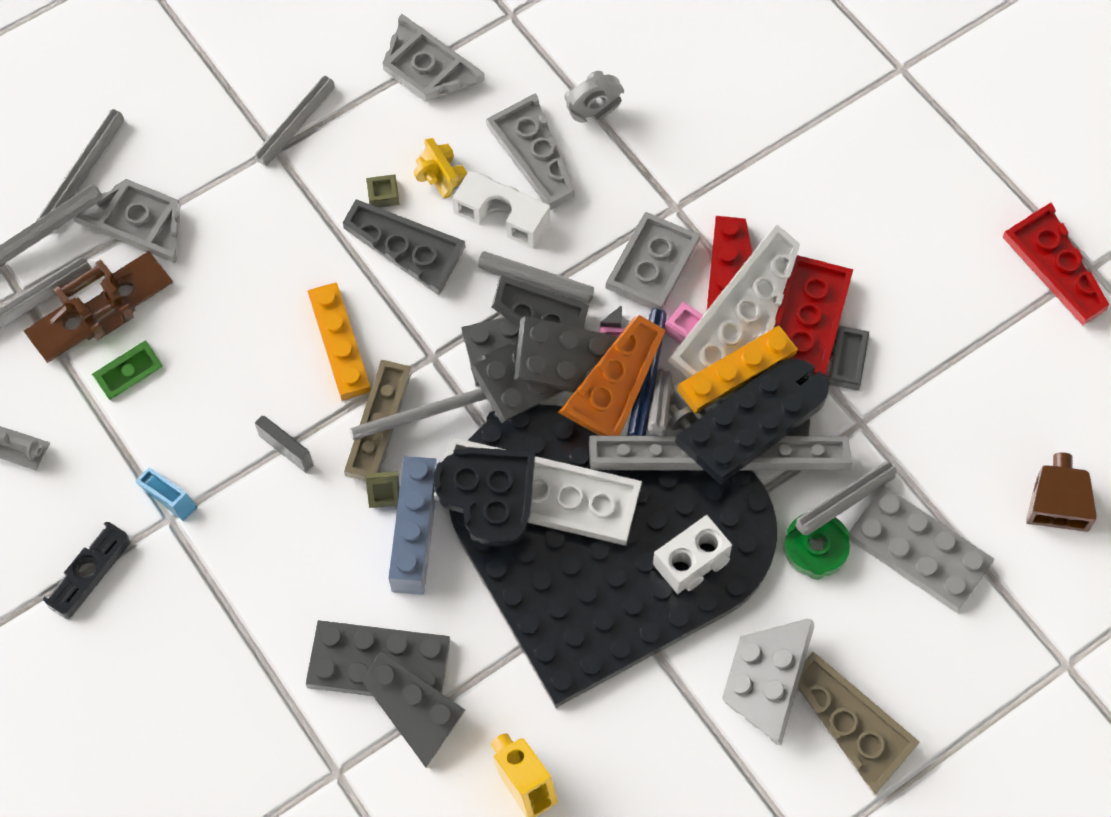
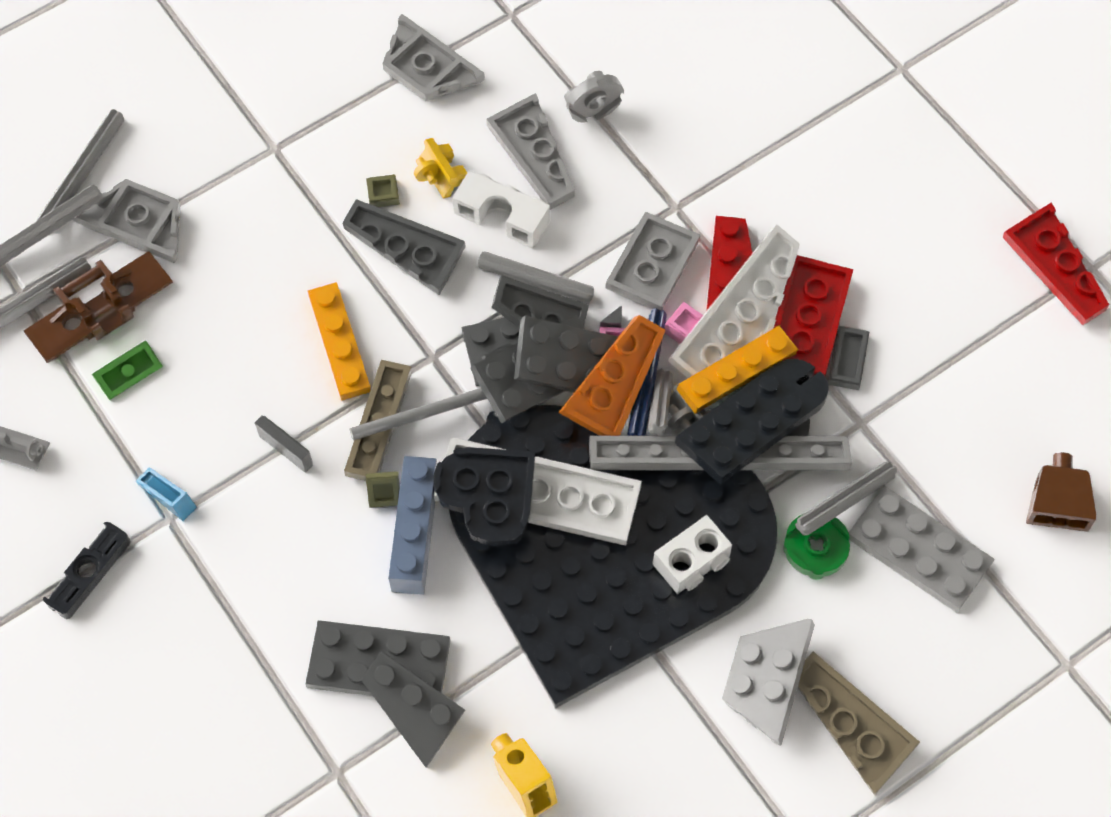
light grey axle [254,75,335,166] -> none

